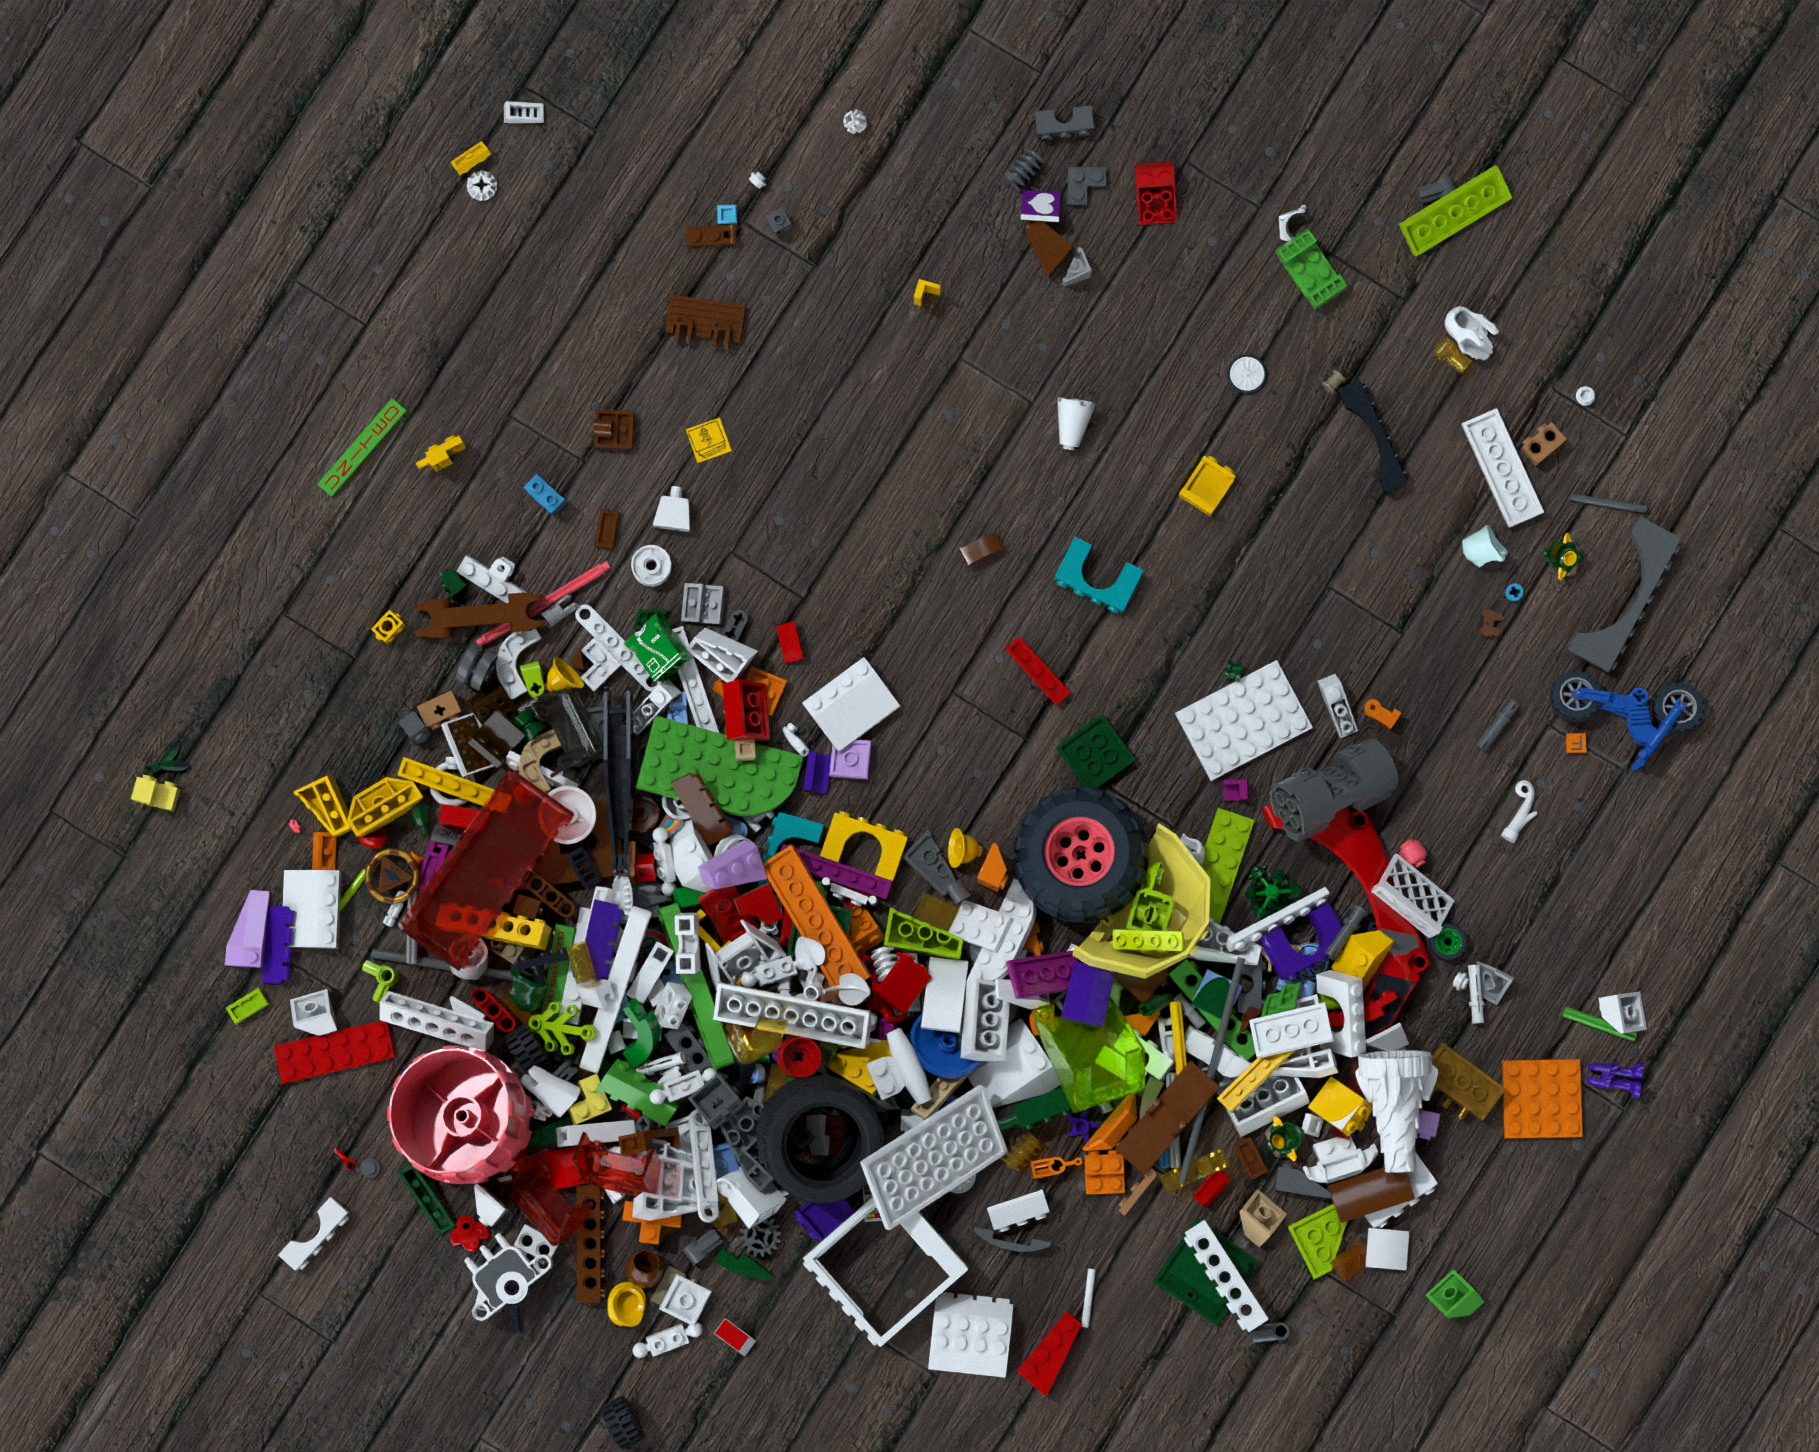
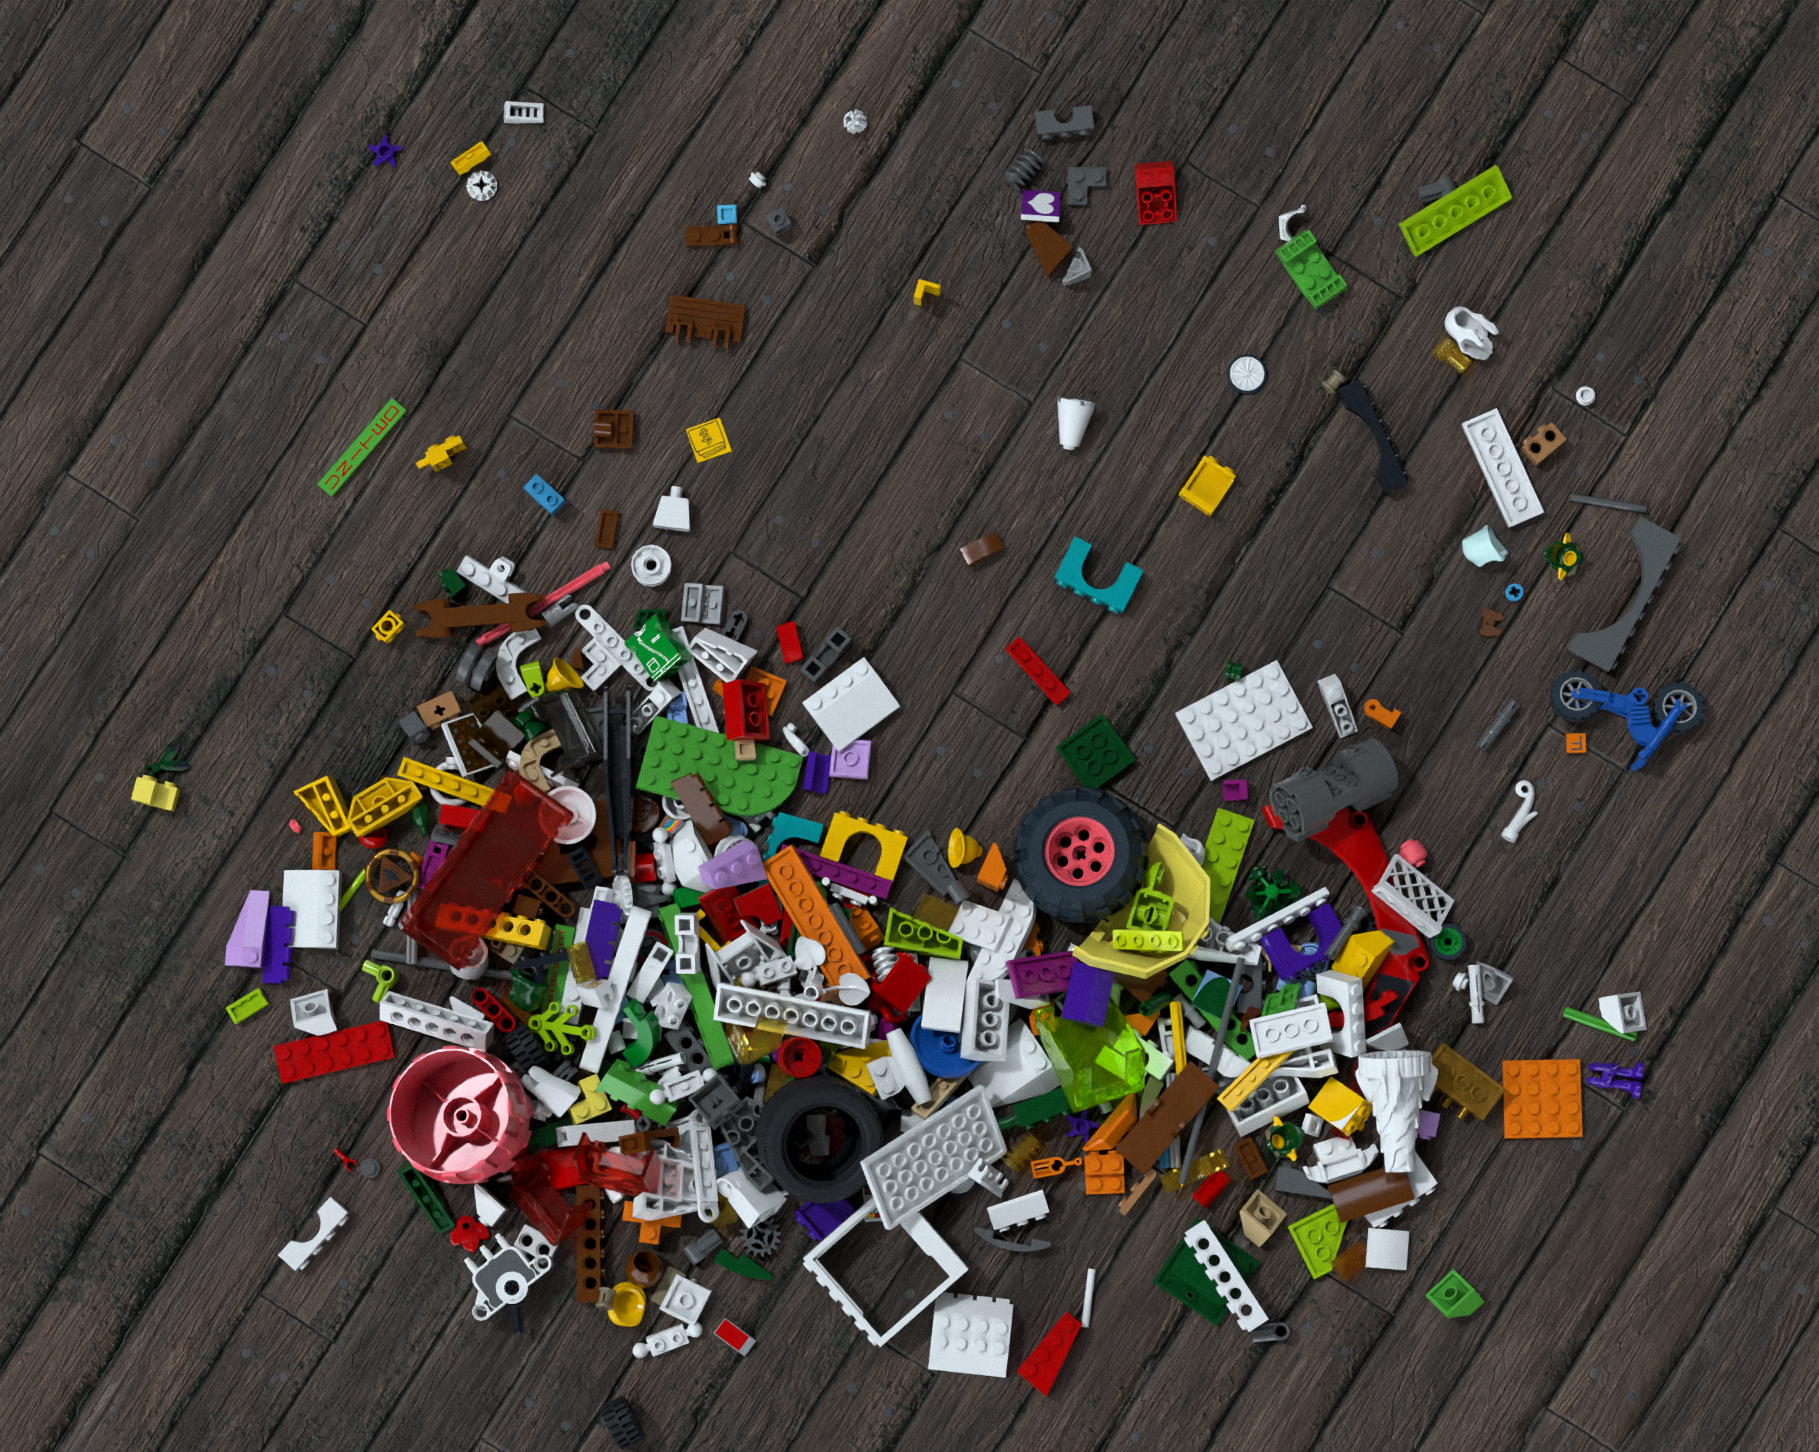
none -> dark purple animal [369,135,402,167]
none -> dark tan bush [595,1287,616,1310]
none -> dark grey arch [800,626,852,684]
none -> dark grey axle [829,903,866,955]
none -> white hinge [968,1158,1009,1198]

